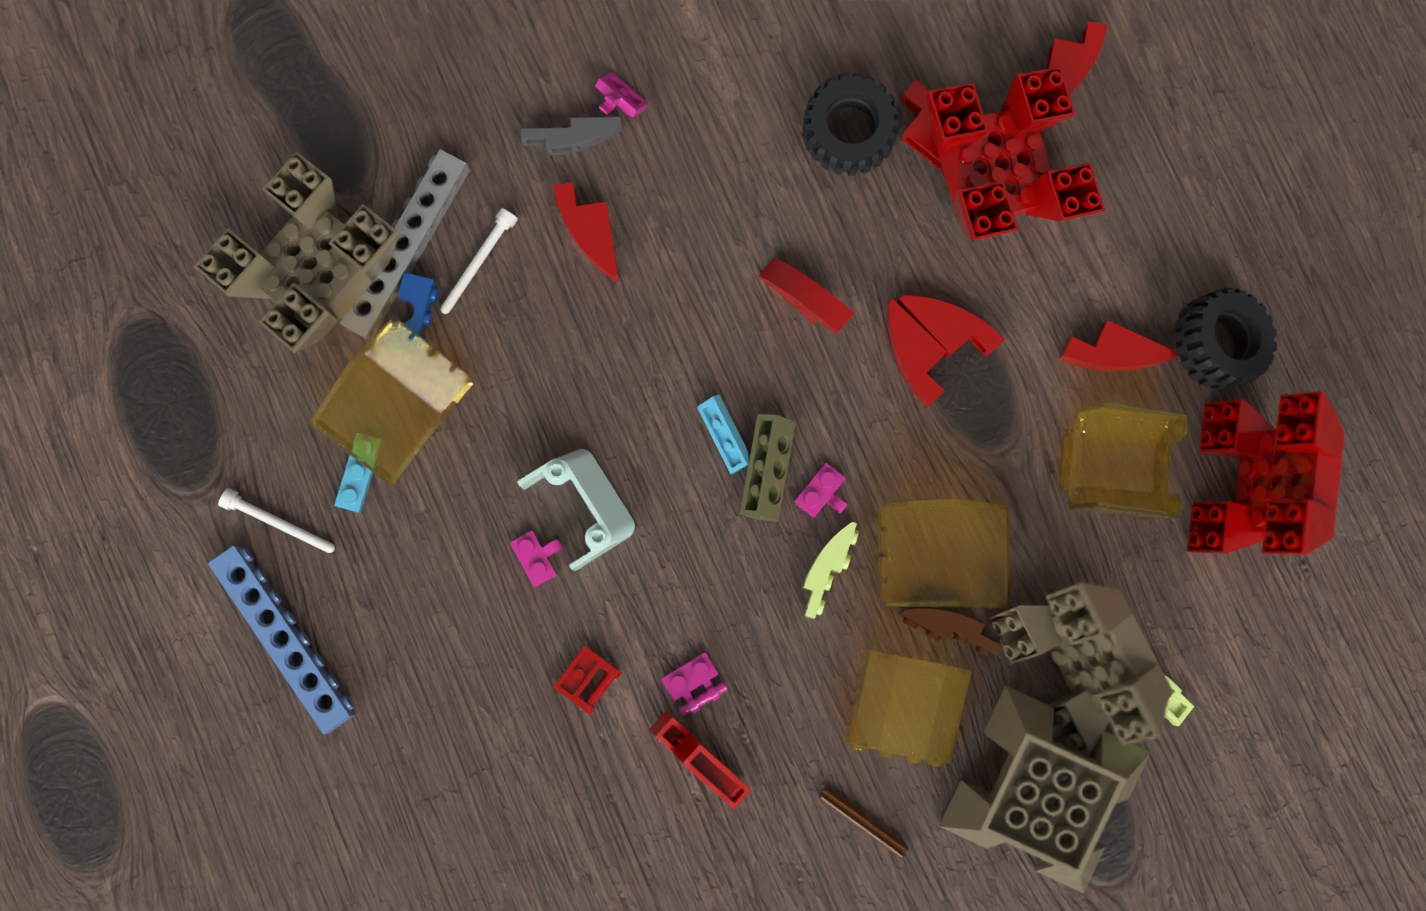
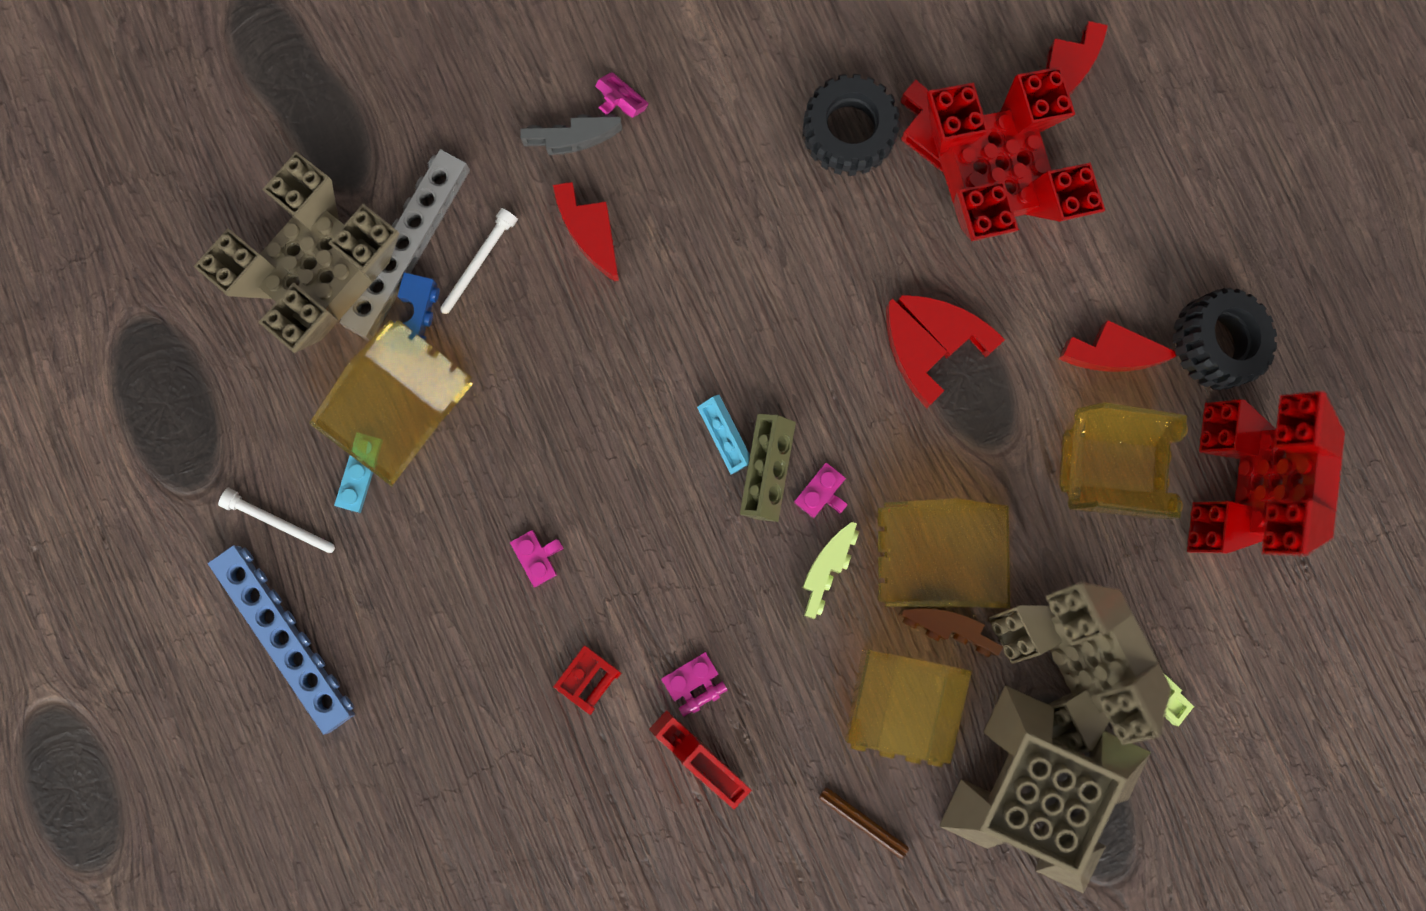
light aqua windscreen [517,449,635,571] -> none
red slope [758,258,854,336] -> none

